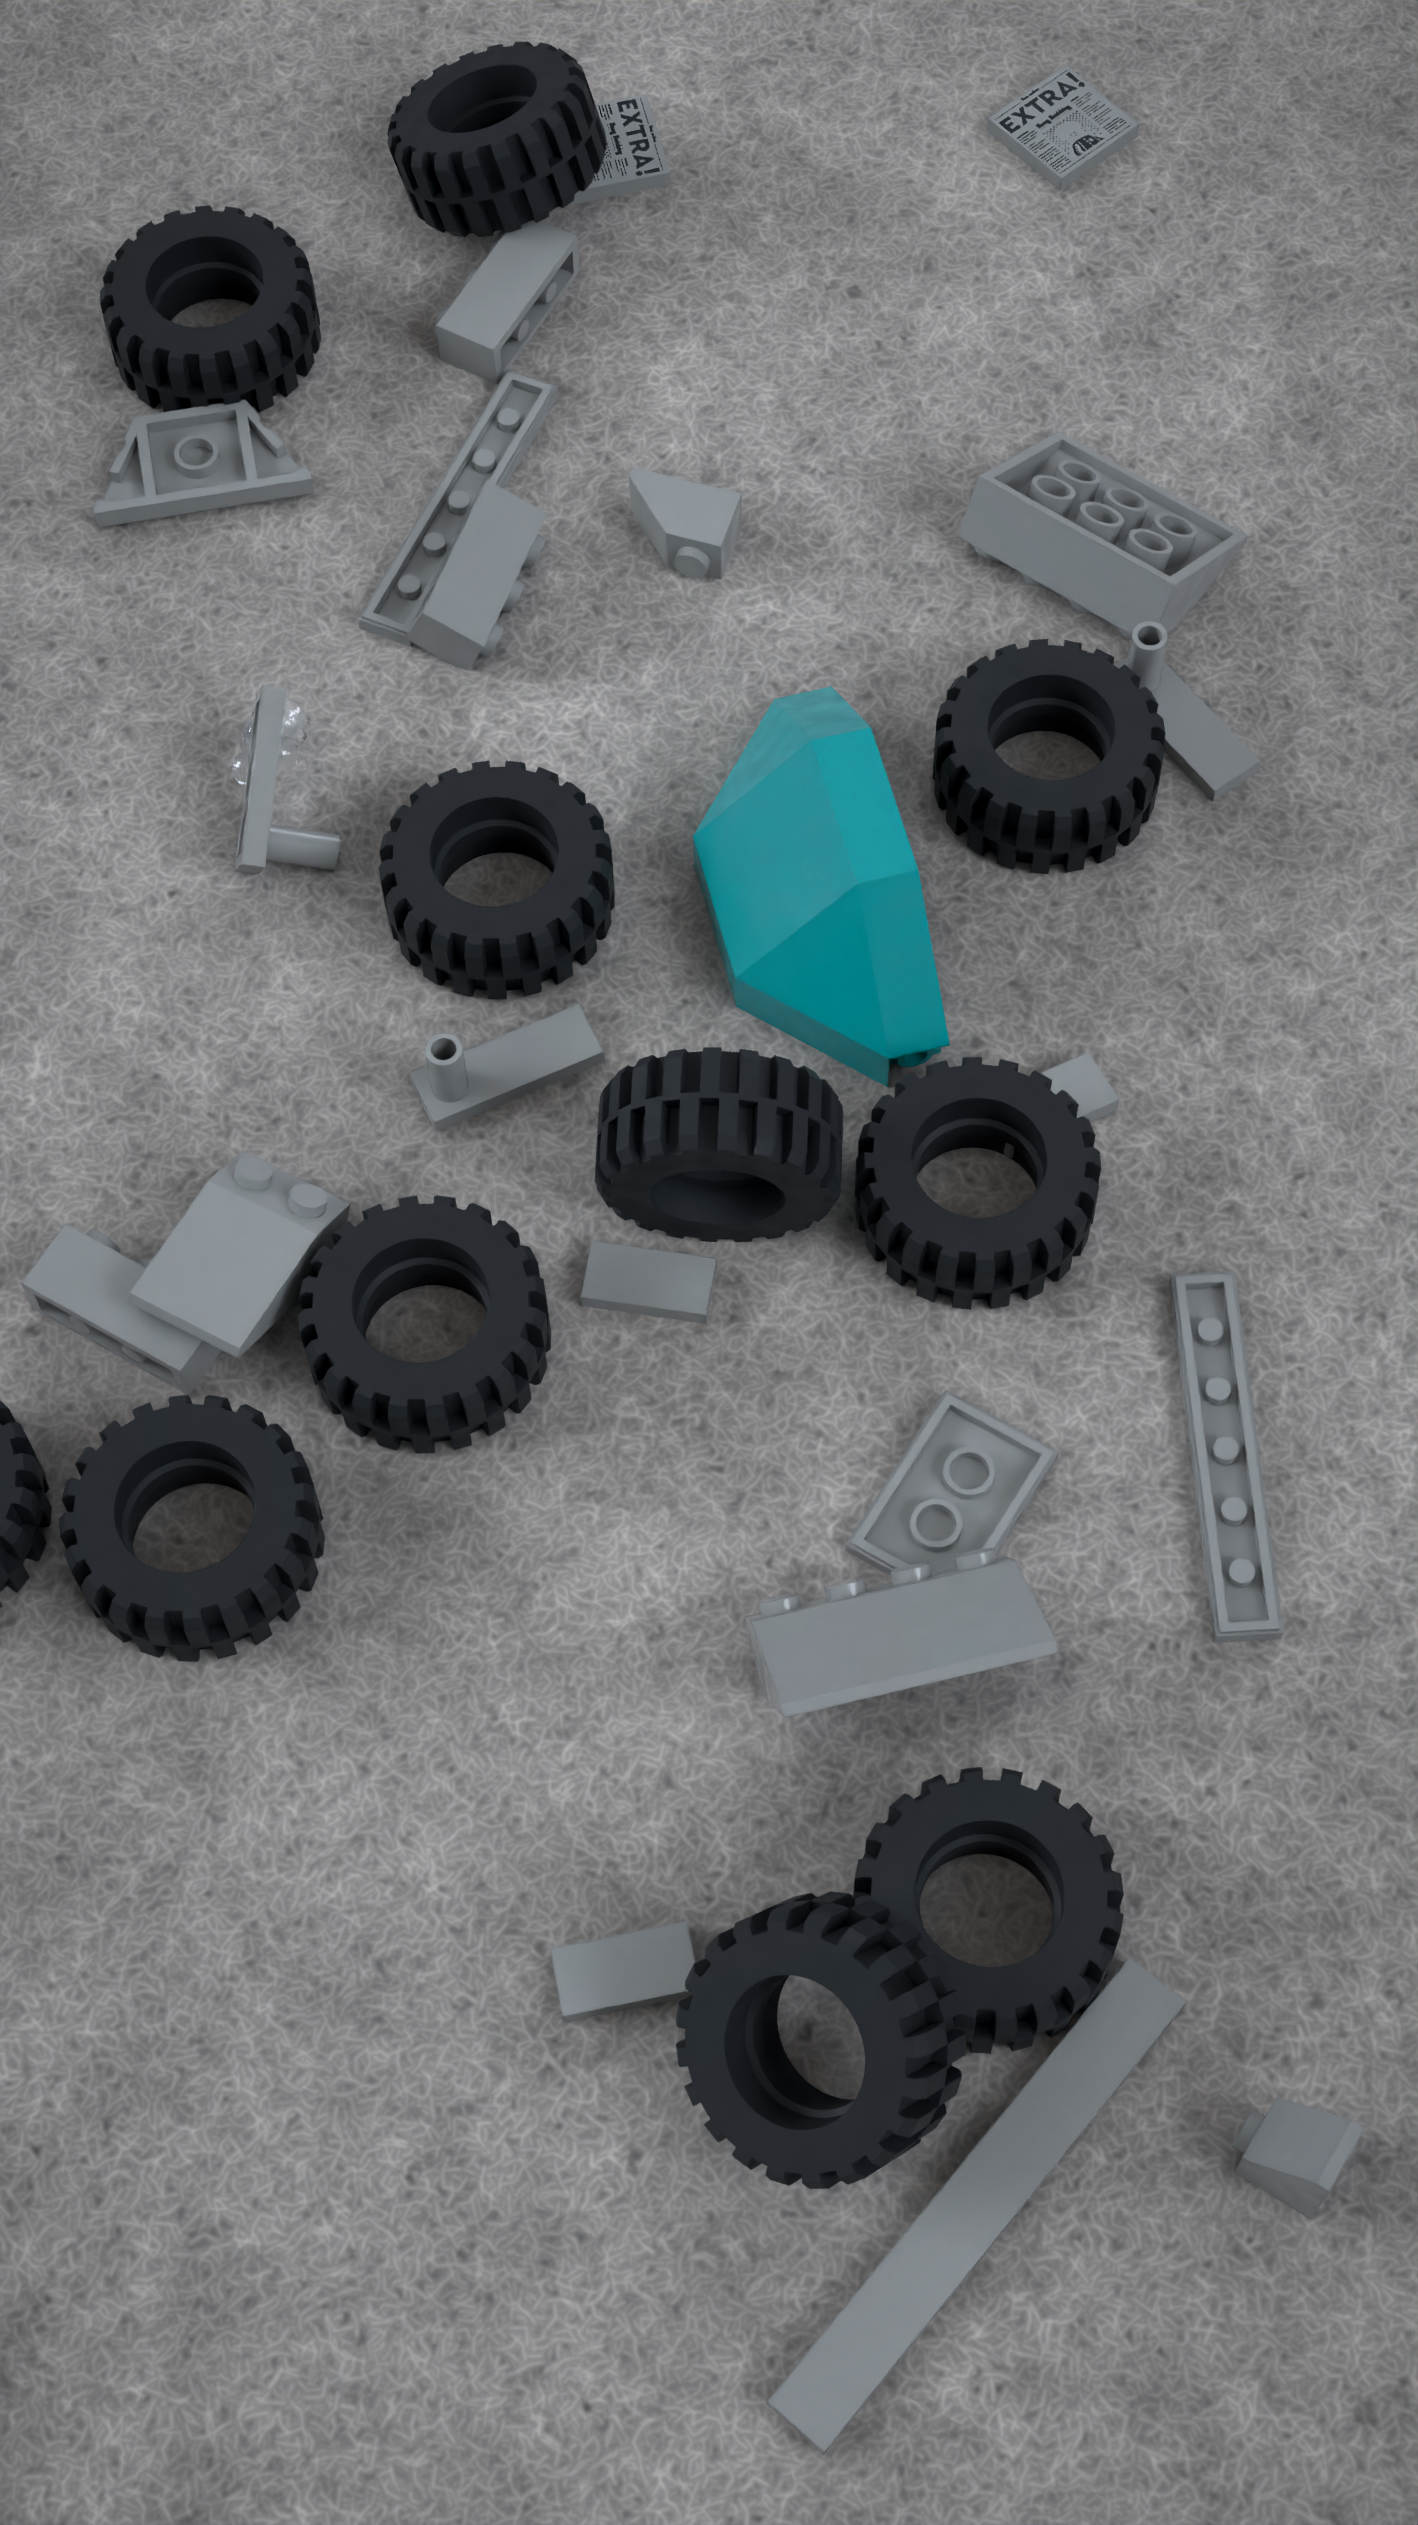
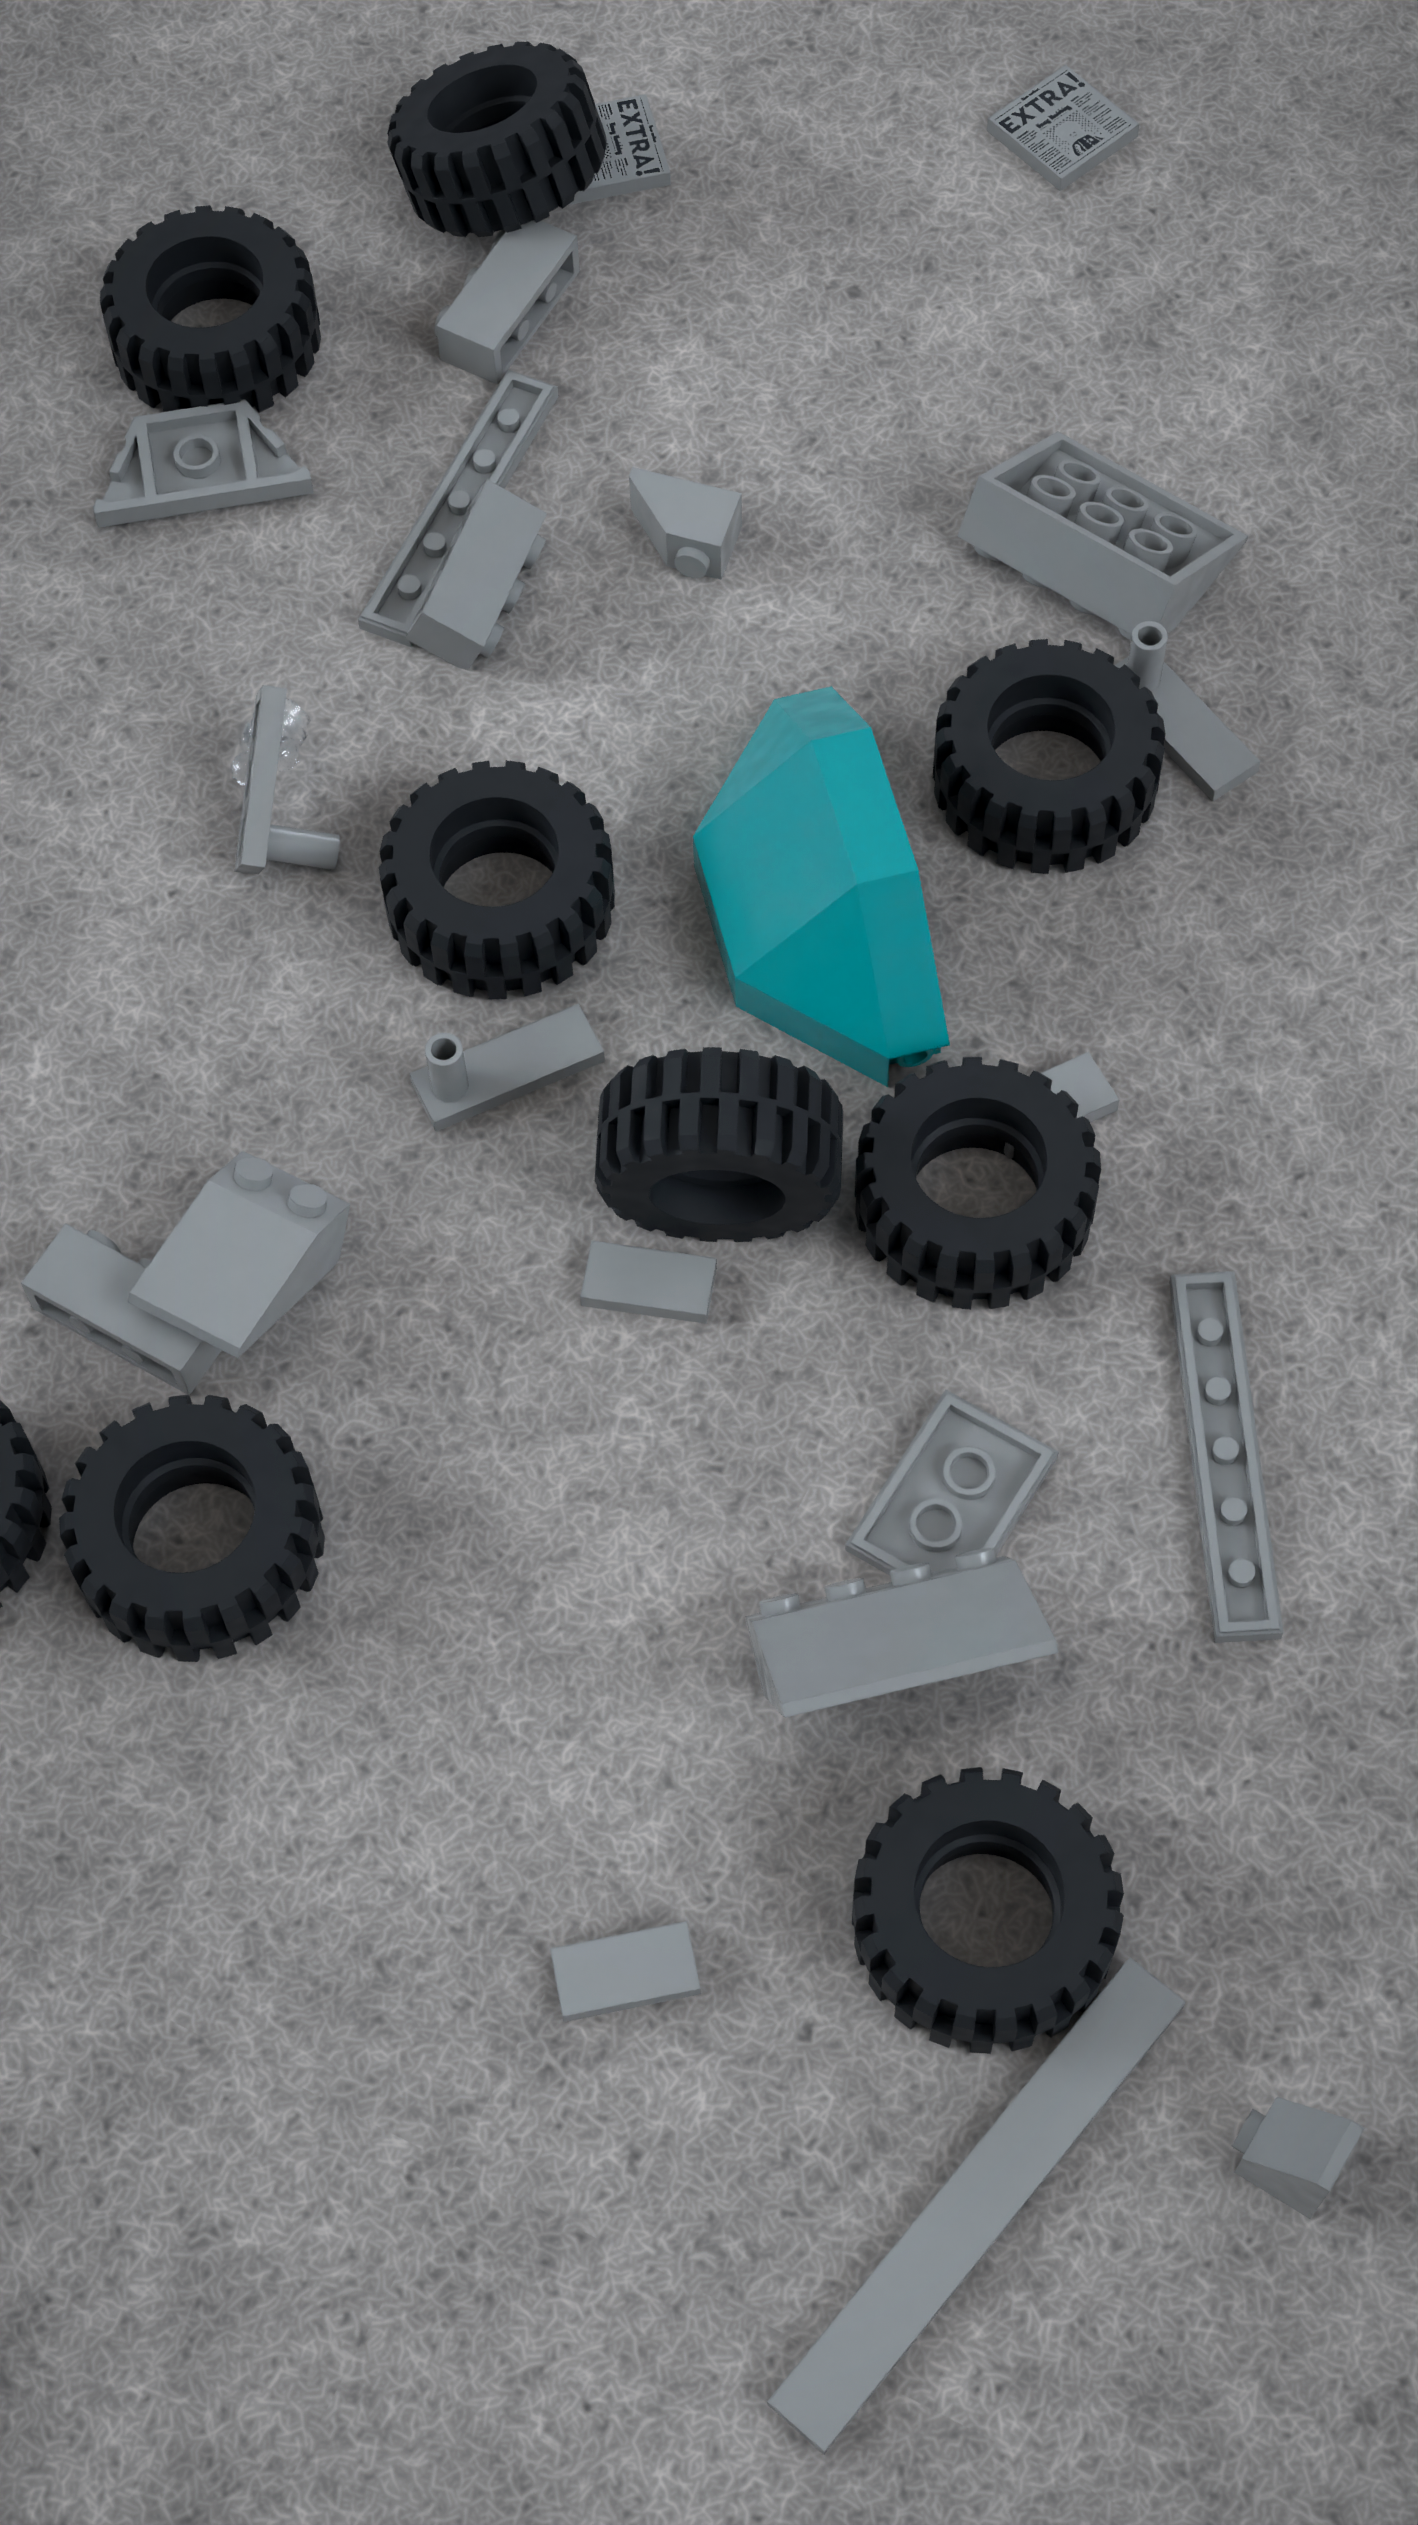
black tyre [298,1195,551,1453] -> none
black tyre [676,1891,966,2189] -> none

